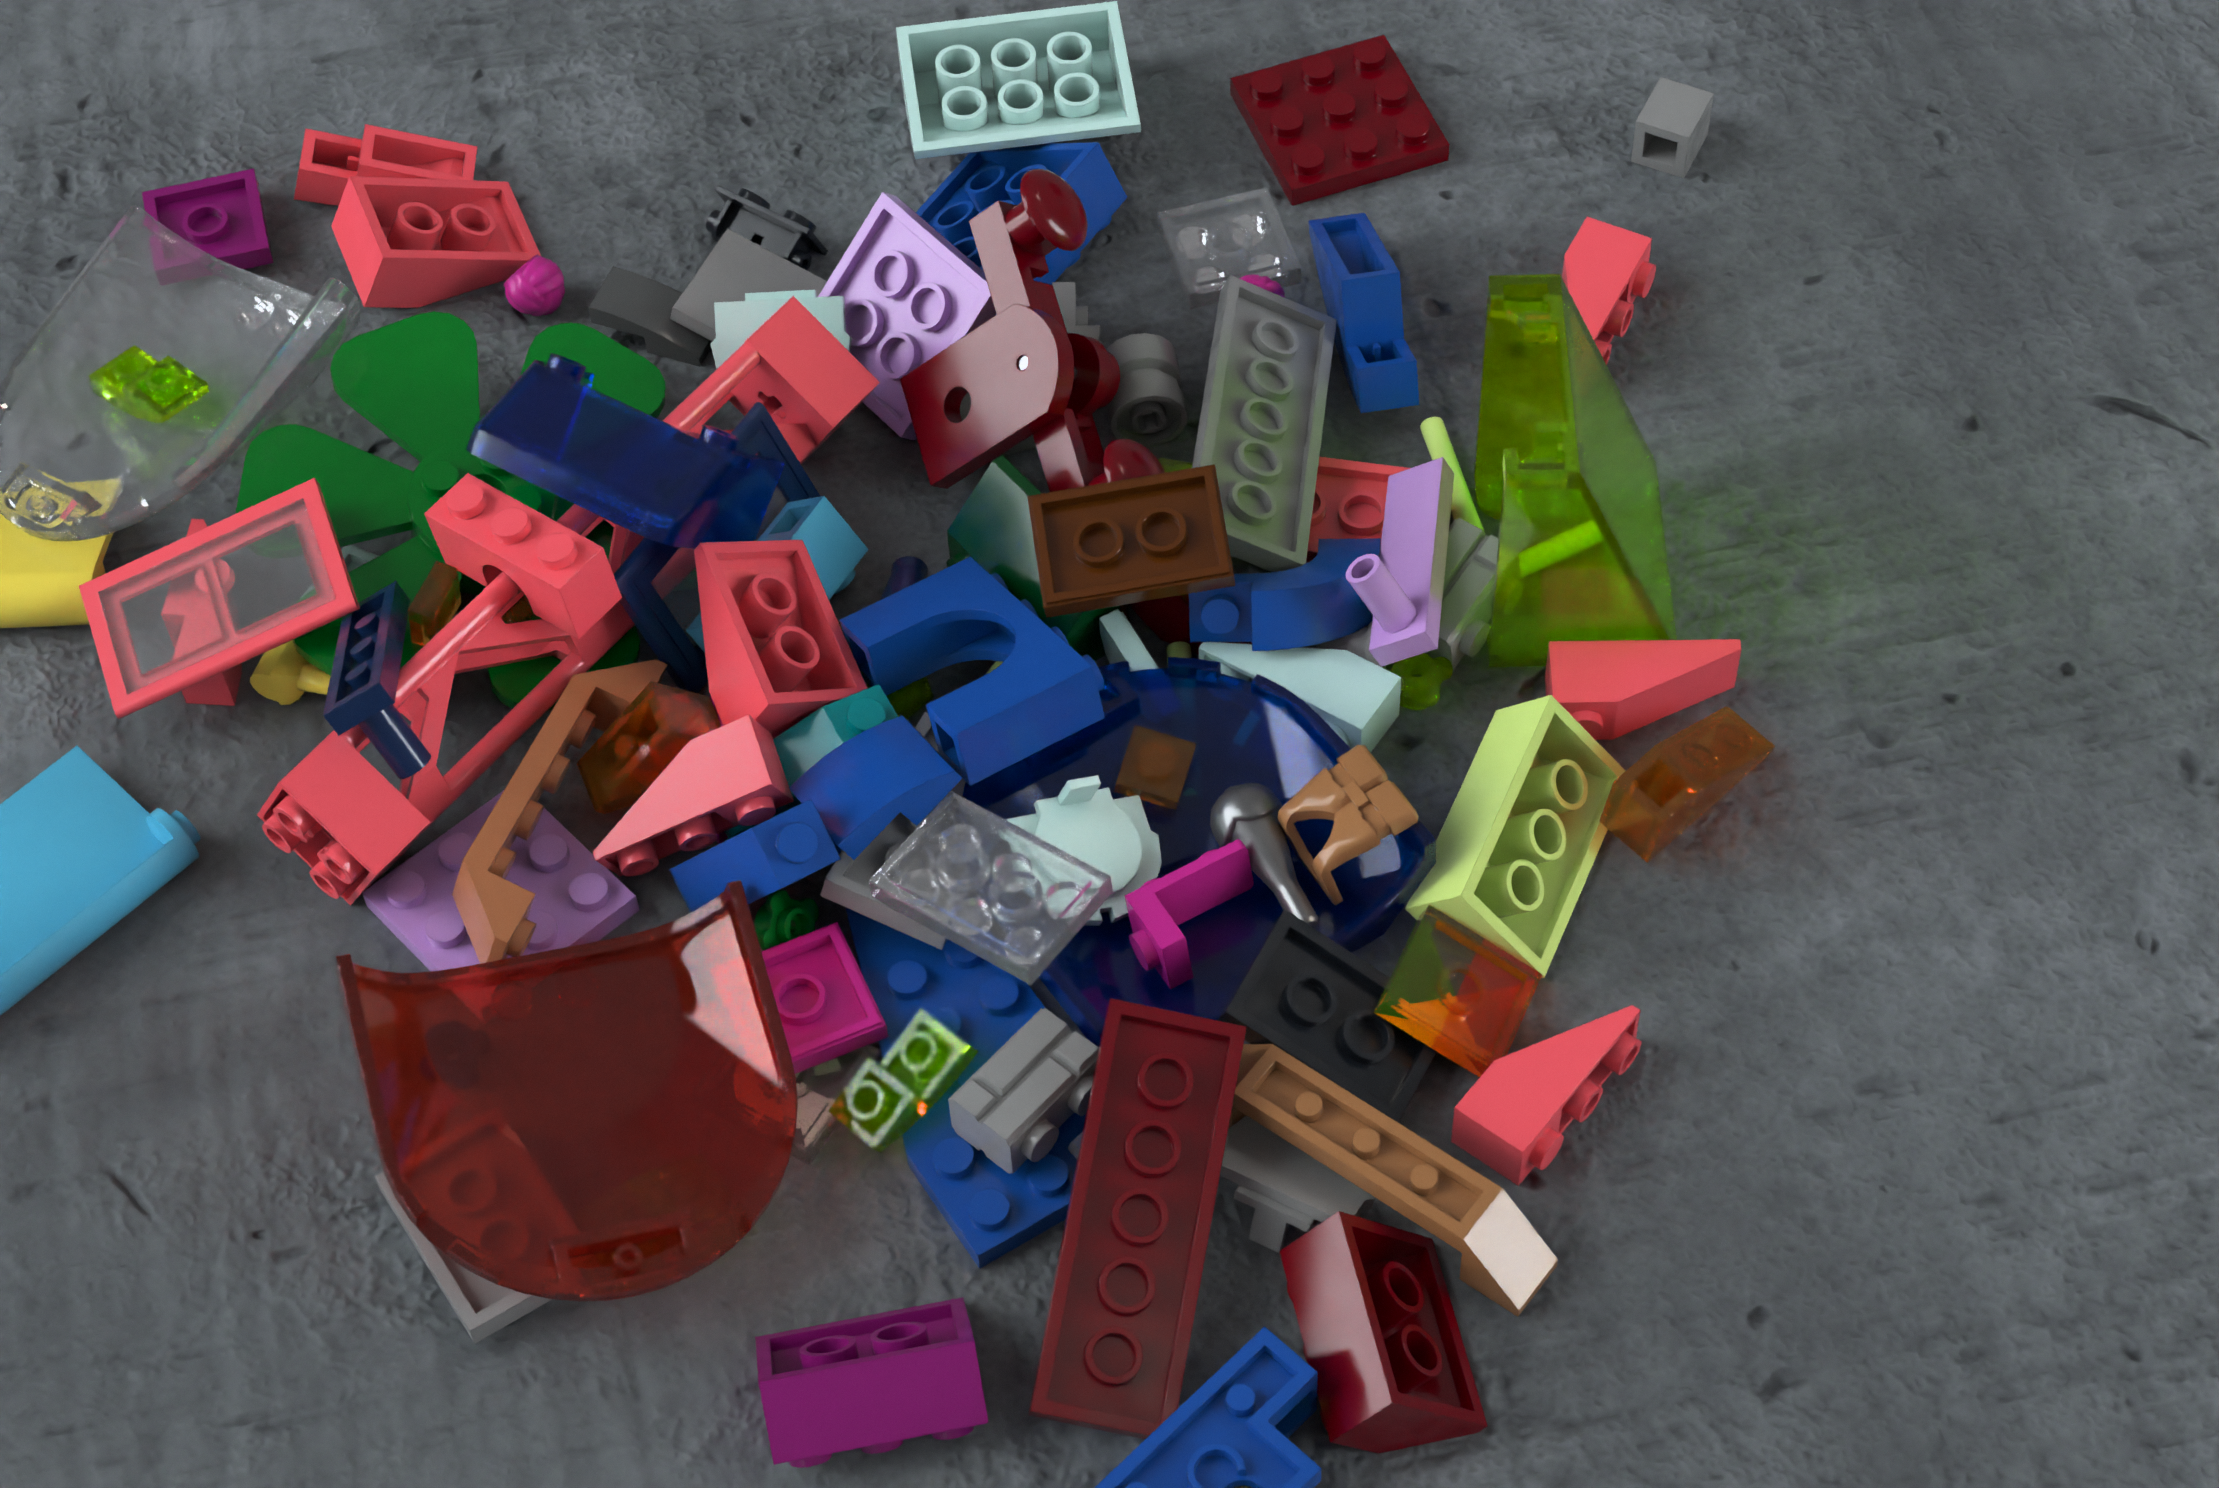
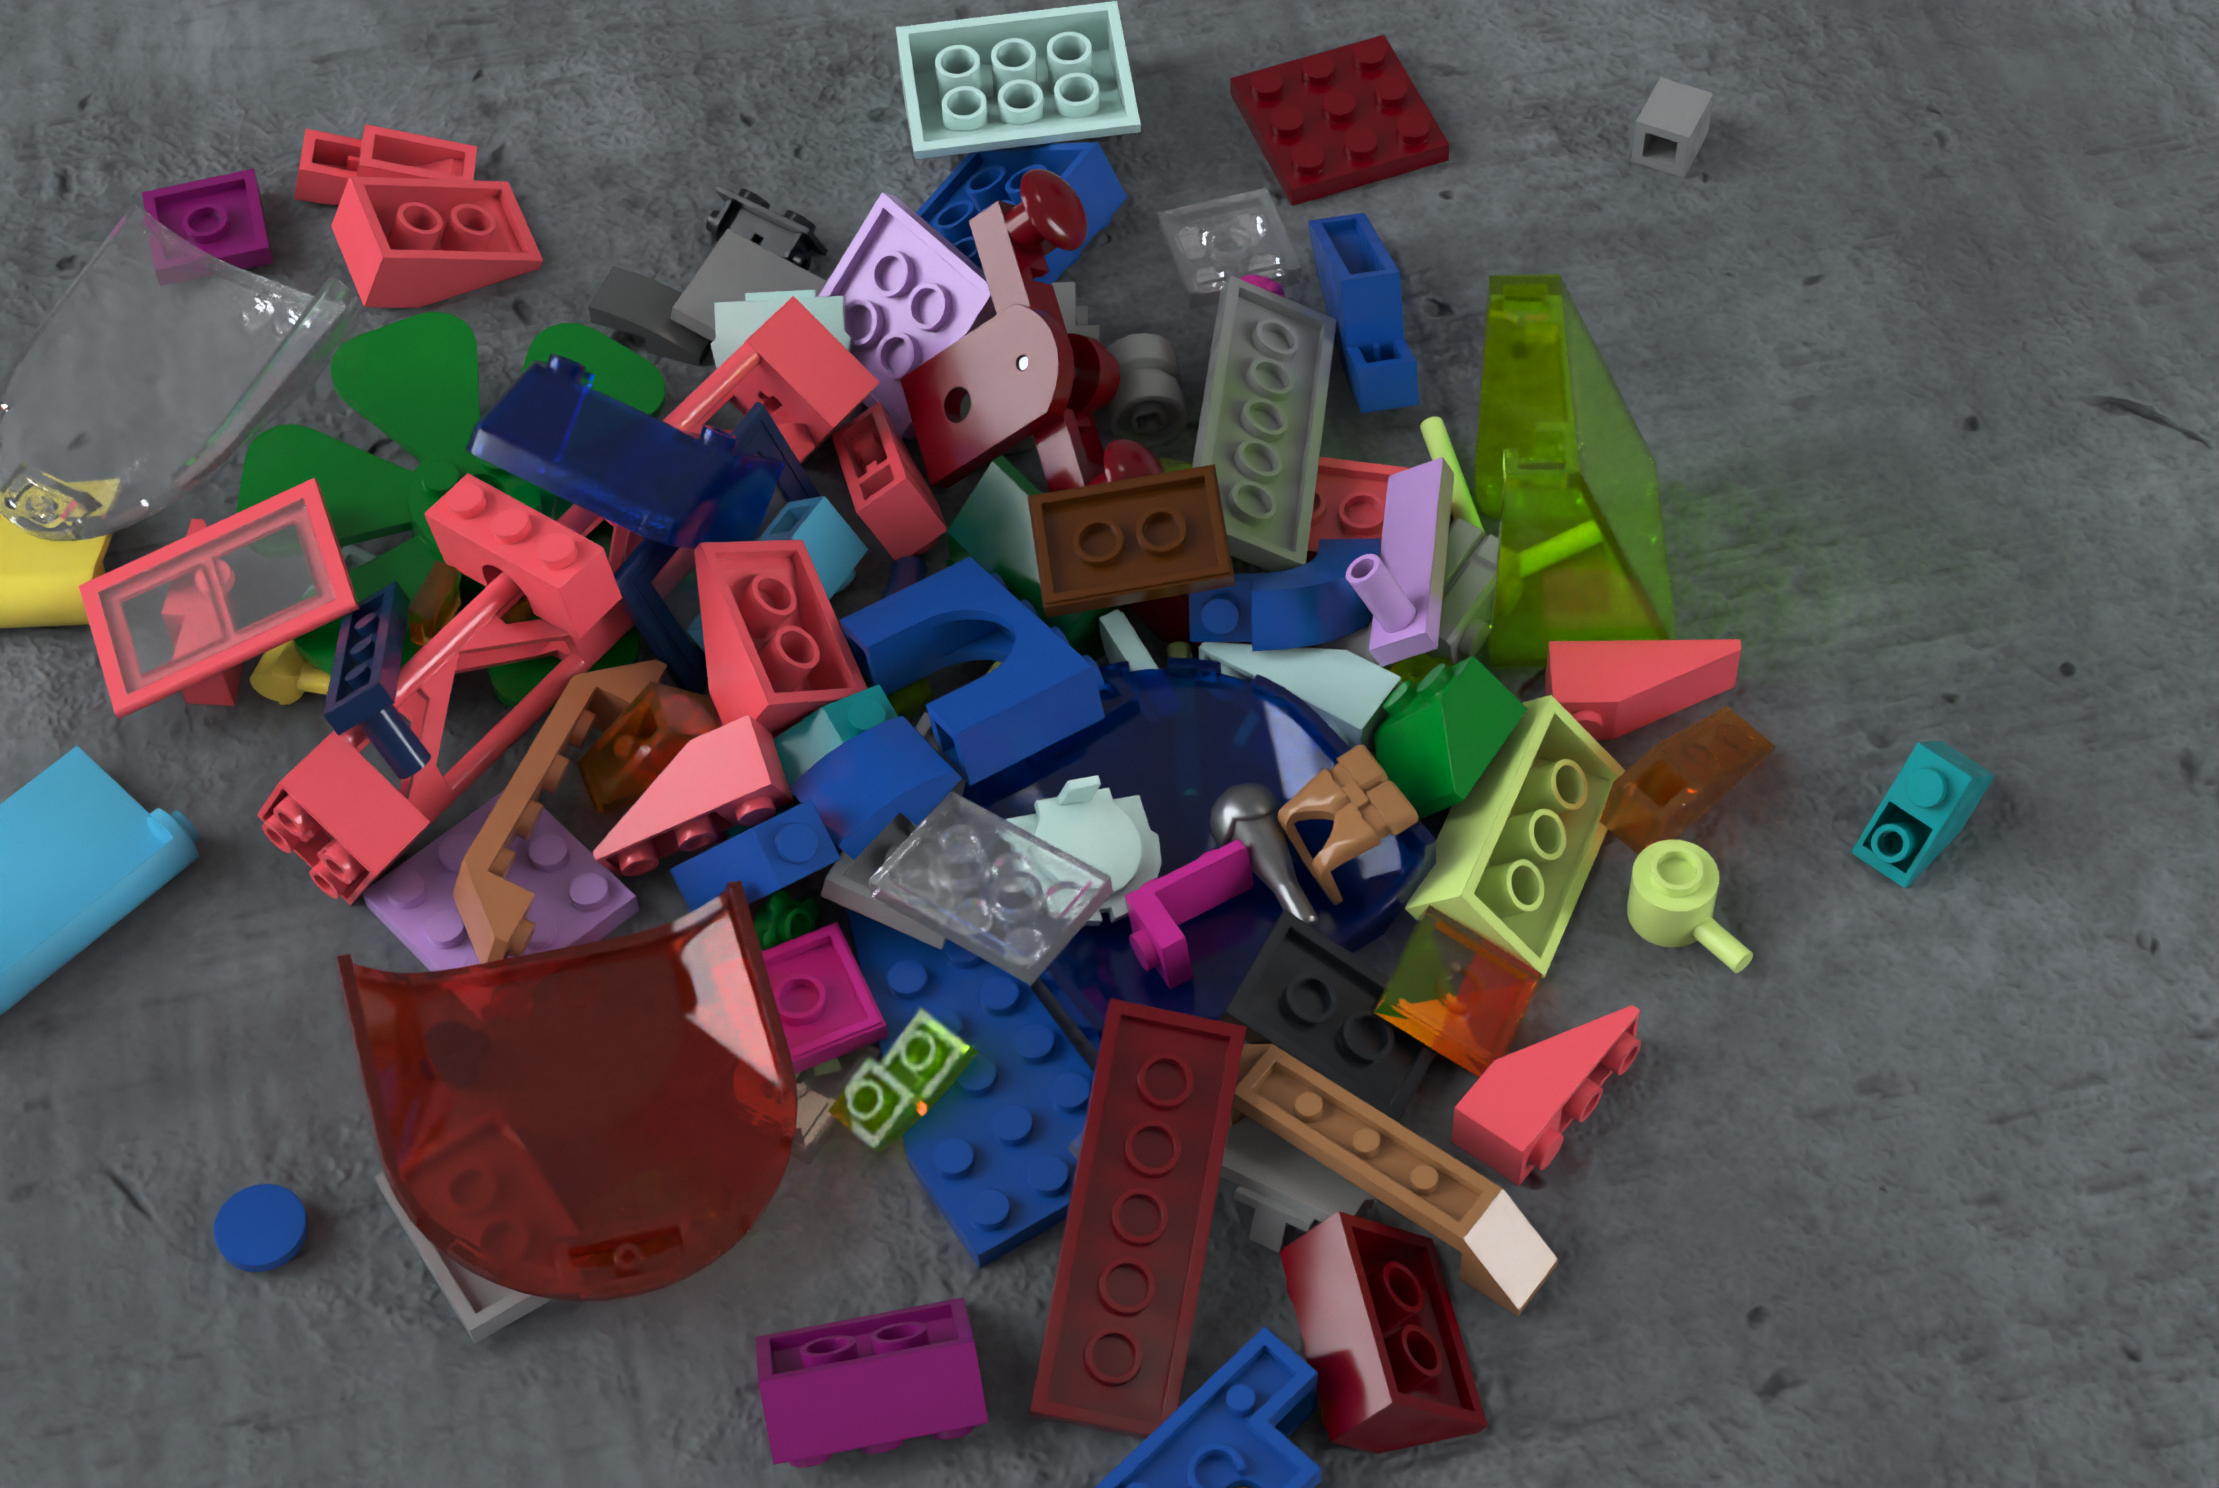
clear neon green slope [89,345,209,423] -> none
dark pink piece [503,254,565,316] -> none
light grey brick [948,1008,1099,1174] -> none
clear orange plate [1114,725,1197,810] -> none
coral slope [1560,217,1656,397] -> none
none -> blue piece [213,1184,309,1272]
none -> coral slope [831,401,948,561]
none -> green slope [1373,656,1527,820]
none -> yellowish green piece [1627,839,1753,973]
none -> teal slope [1851,740,1996,888]

